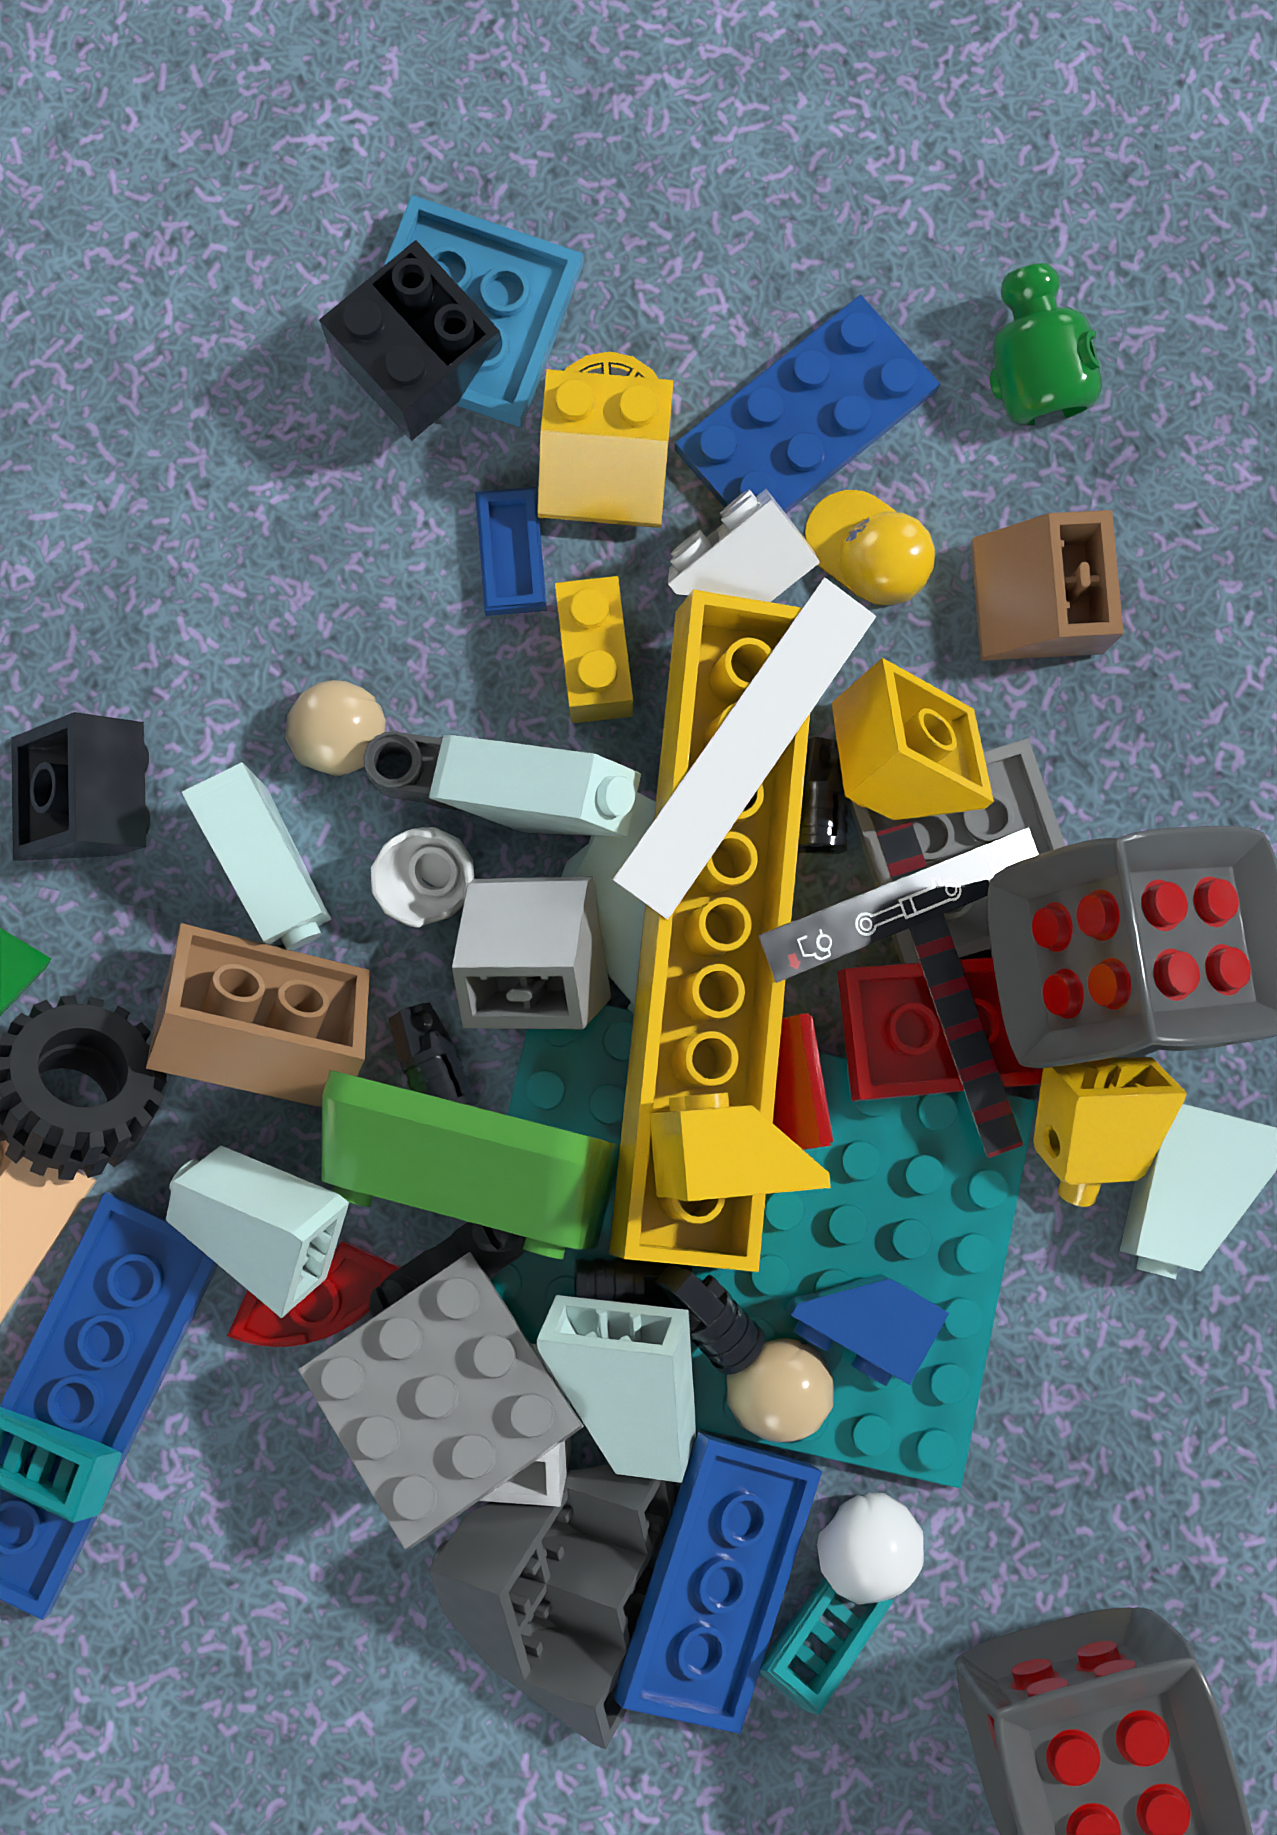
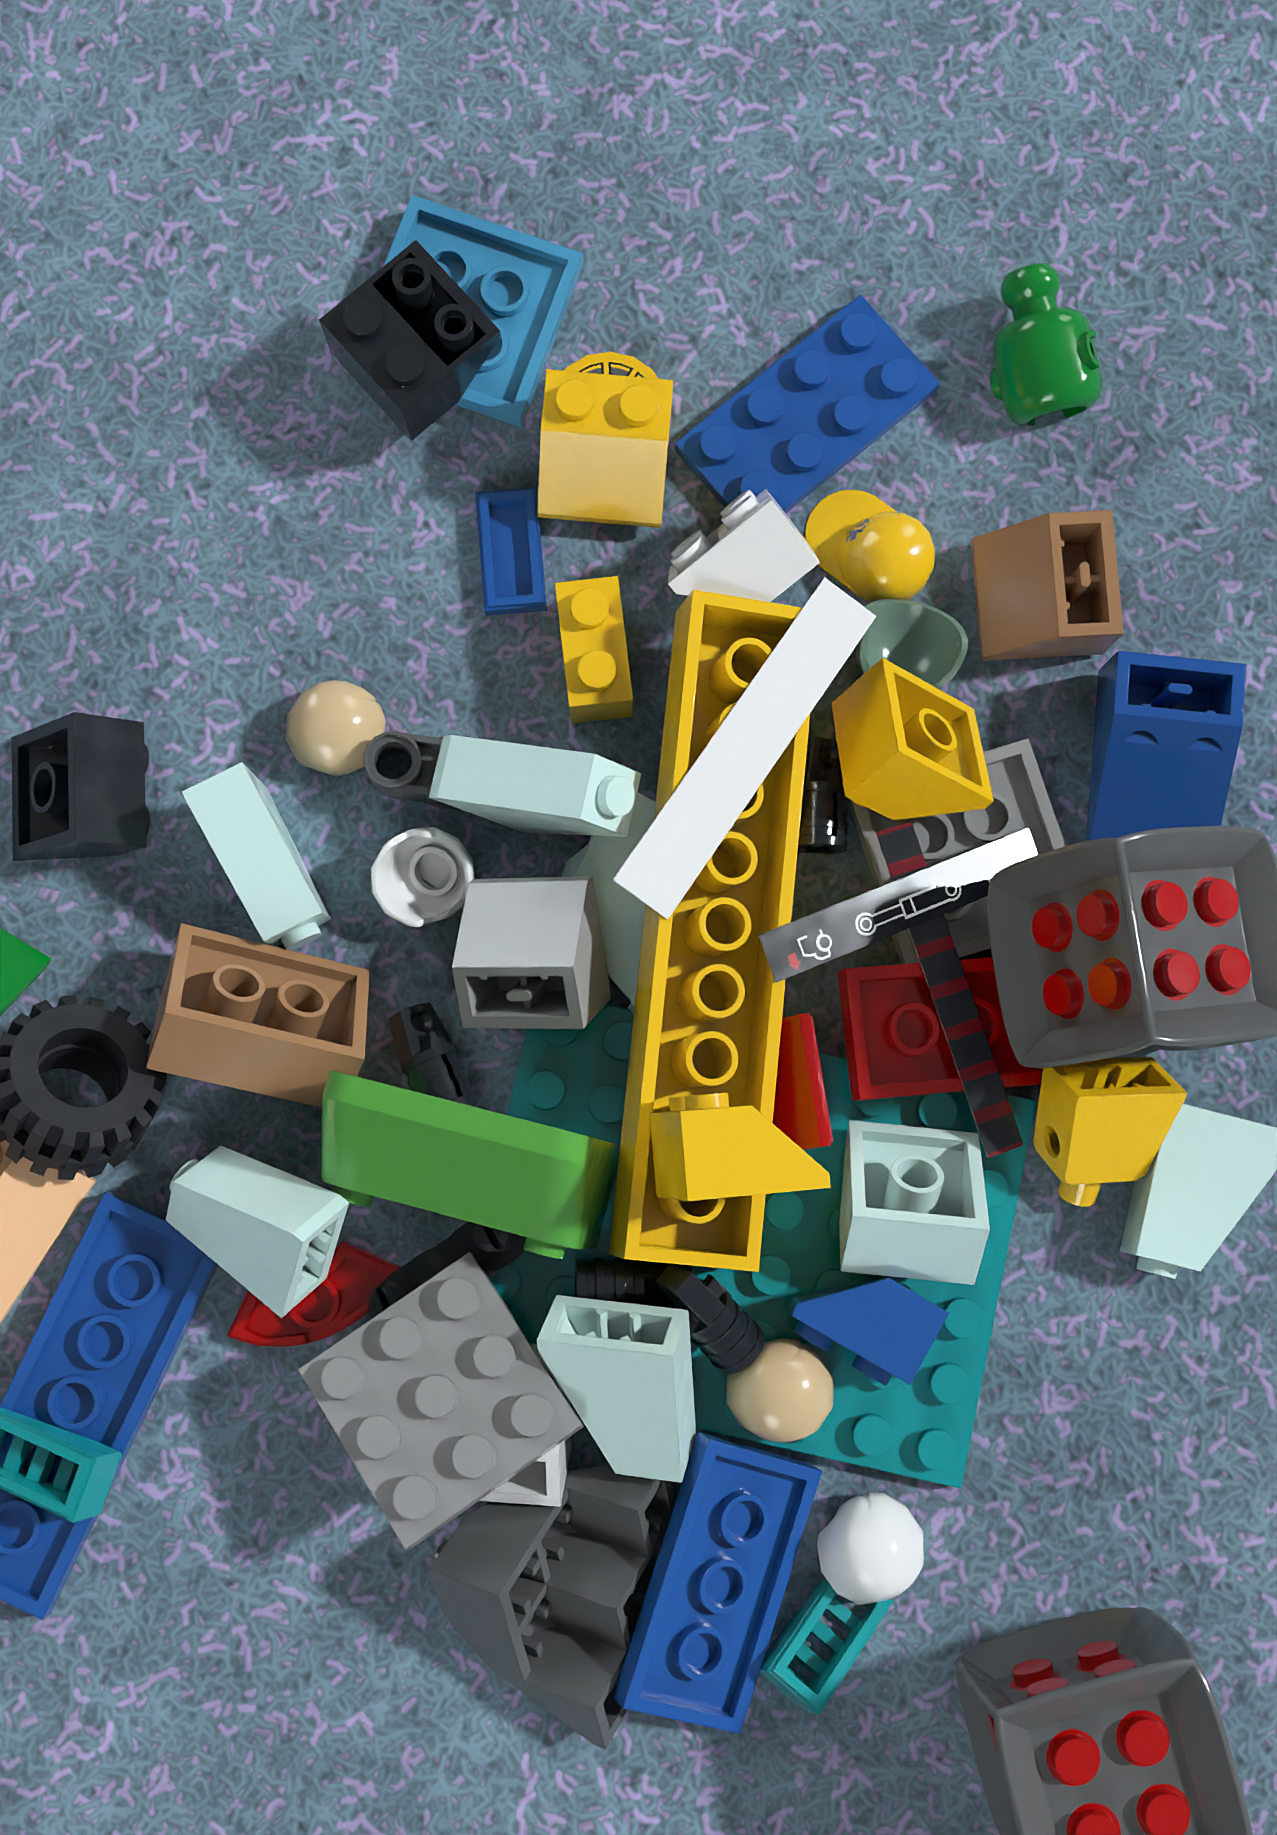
none -> light aqua slope [839,1120,990,1285]
none -> sand green helmet [855,599,968,690]
none -> blue slope [1086,651,1247,841]

